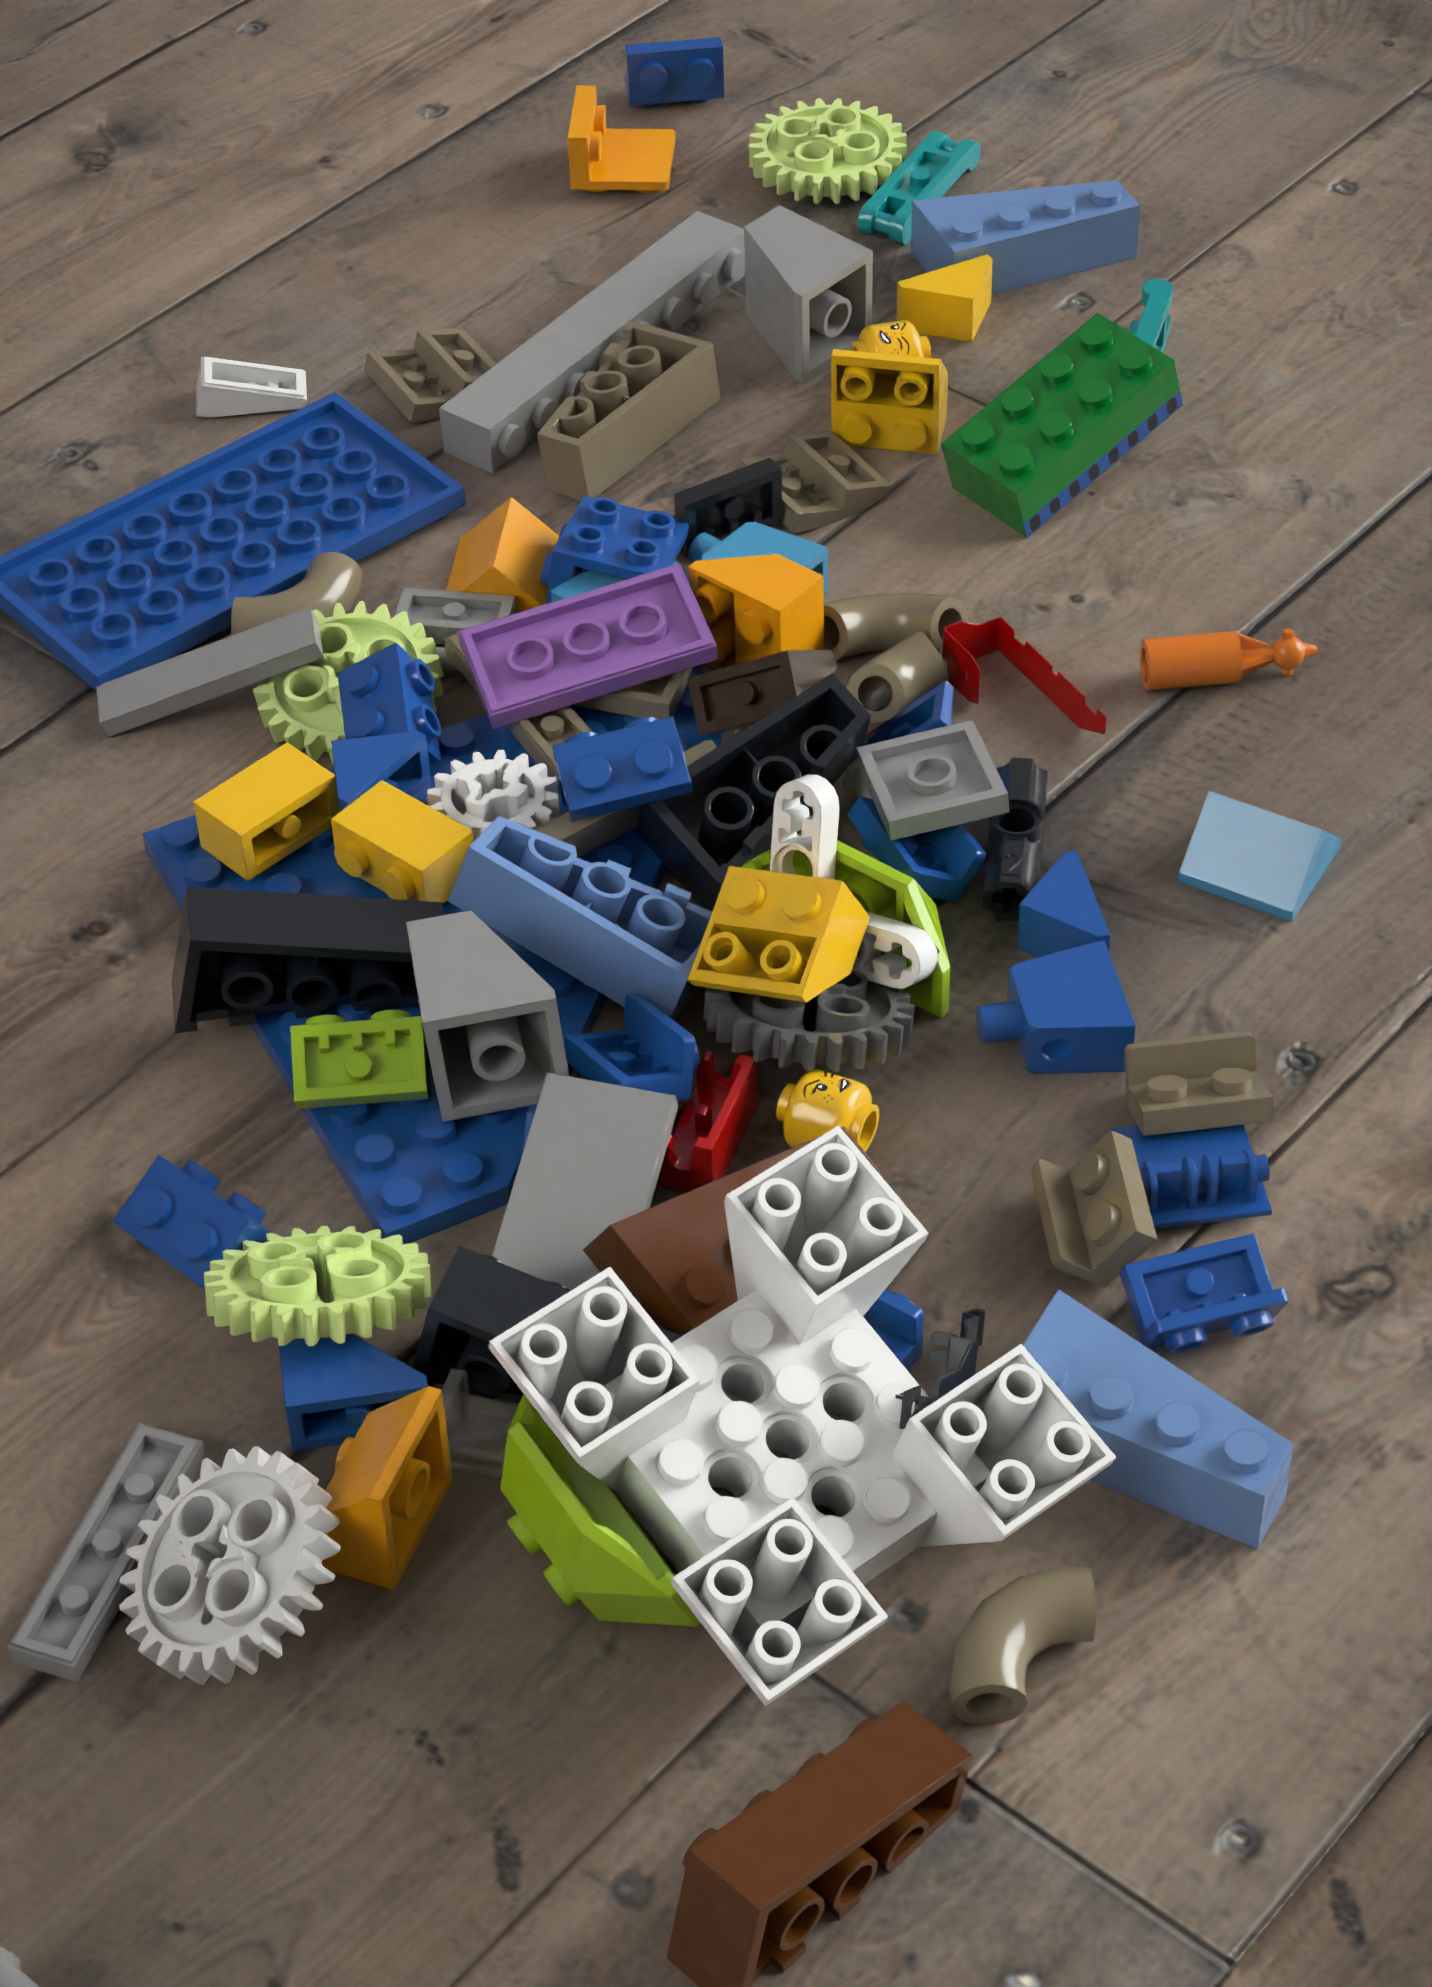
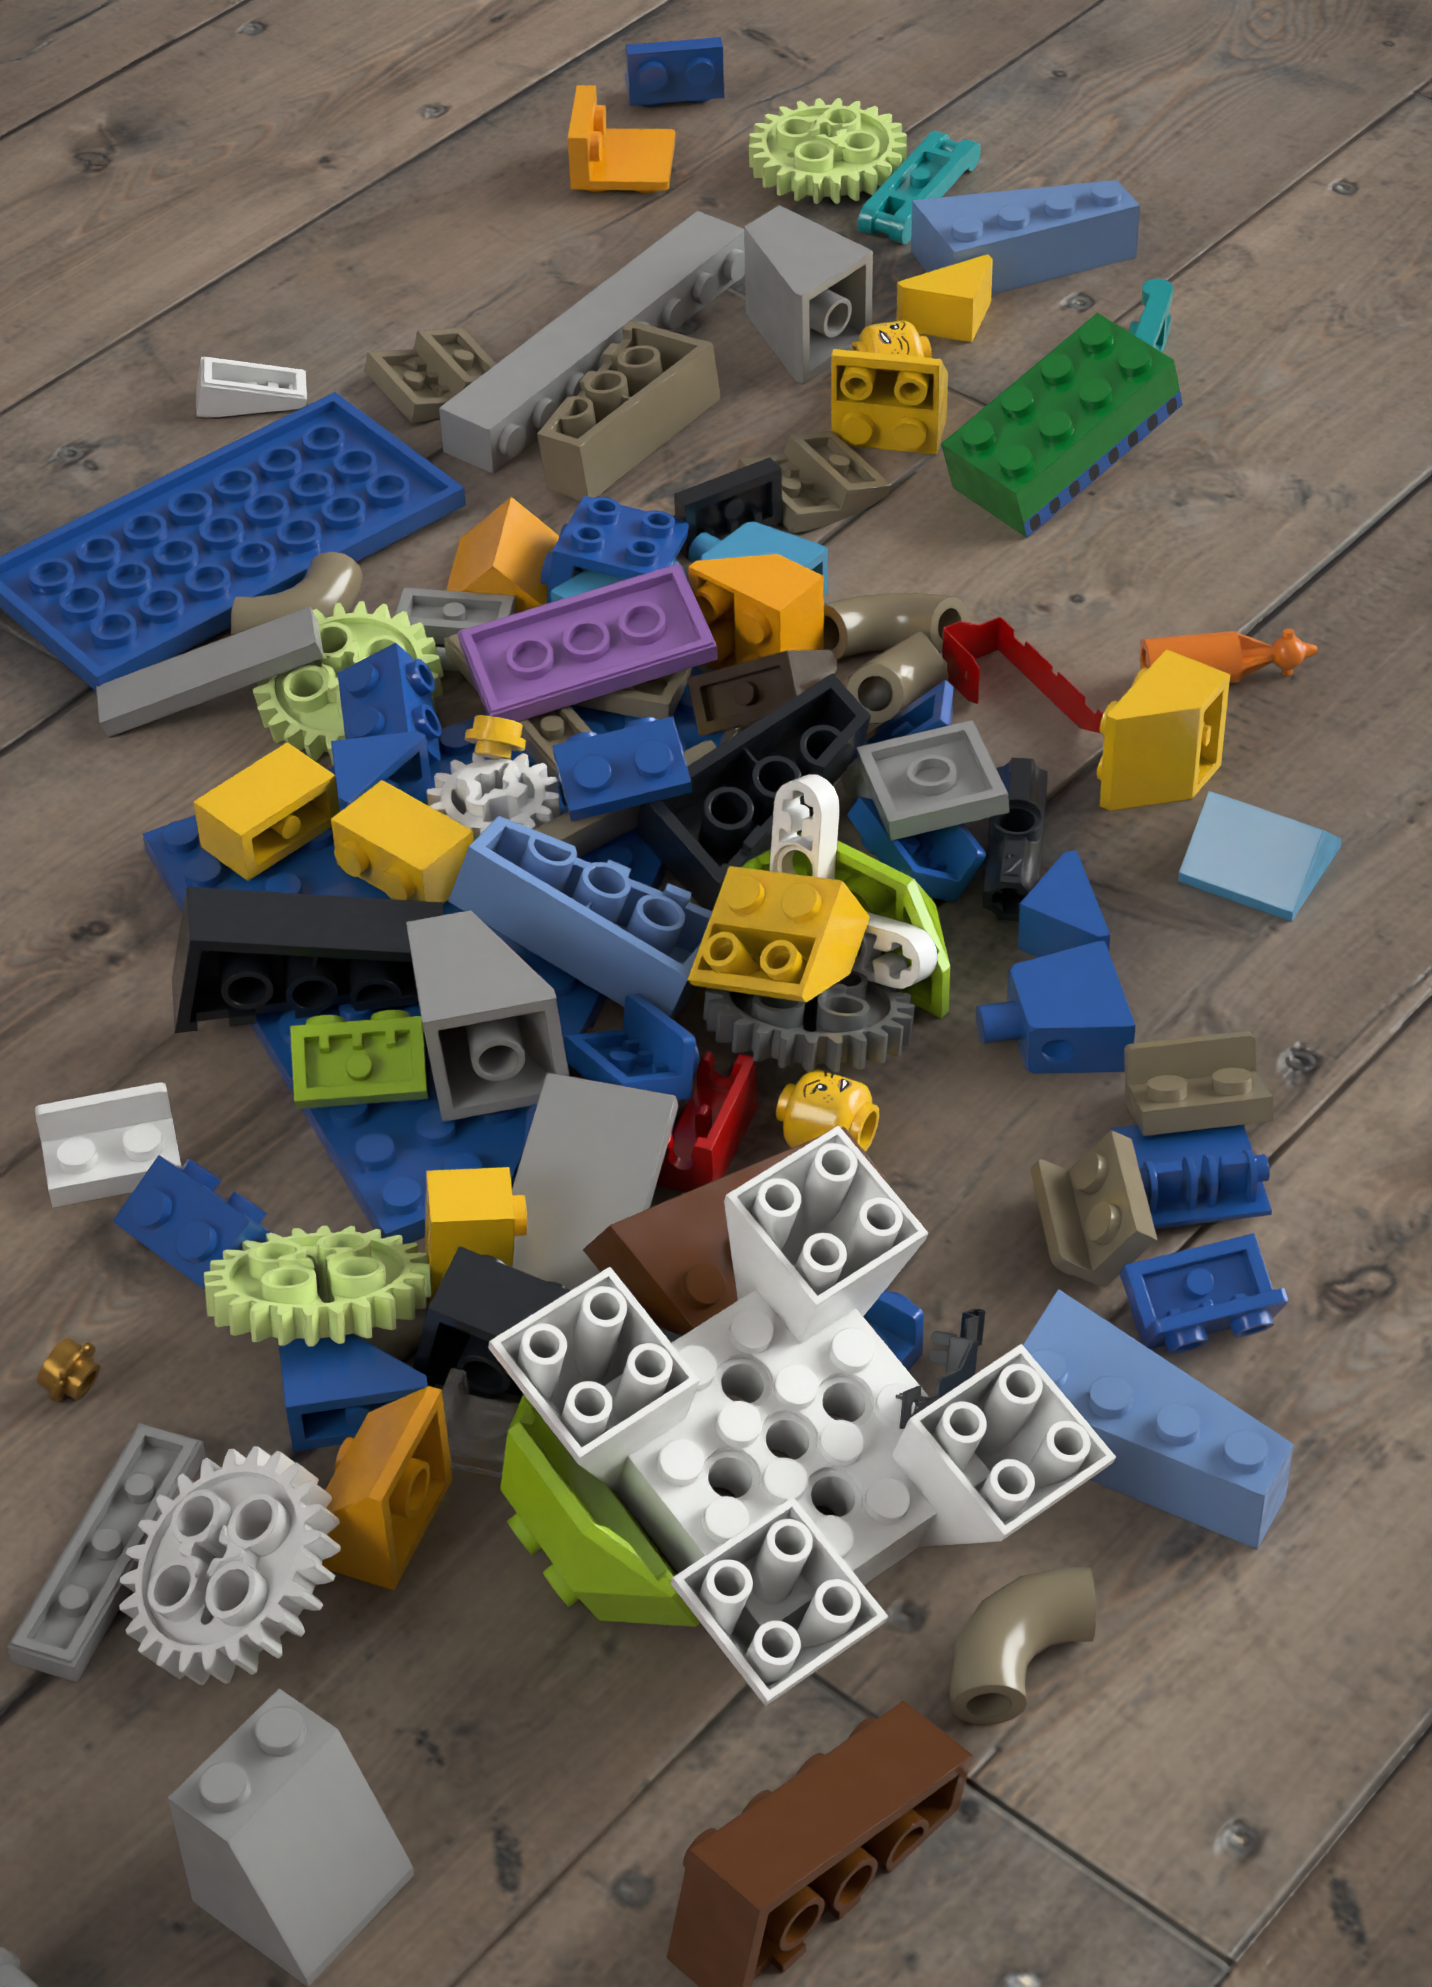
none -> white bracket [35,1082,182,1208]
none -> pearl gold plate [37,1337,101,1403]
none -> light grey slope [168,1688,414,1987]
none -> yellow slope [425,1167,527,1308]
none -> yellow plate [465,715,526,760]
none -> yellow slope [1097,649,1230,811]

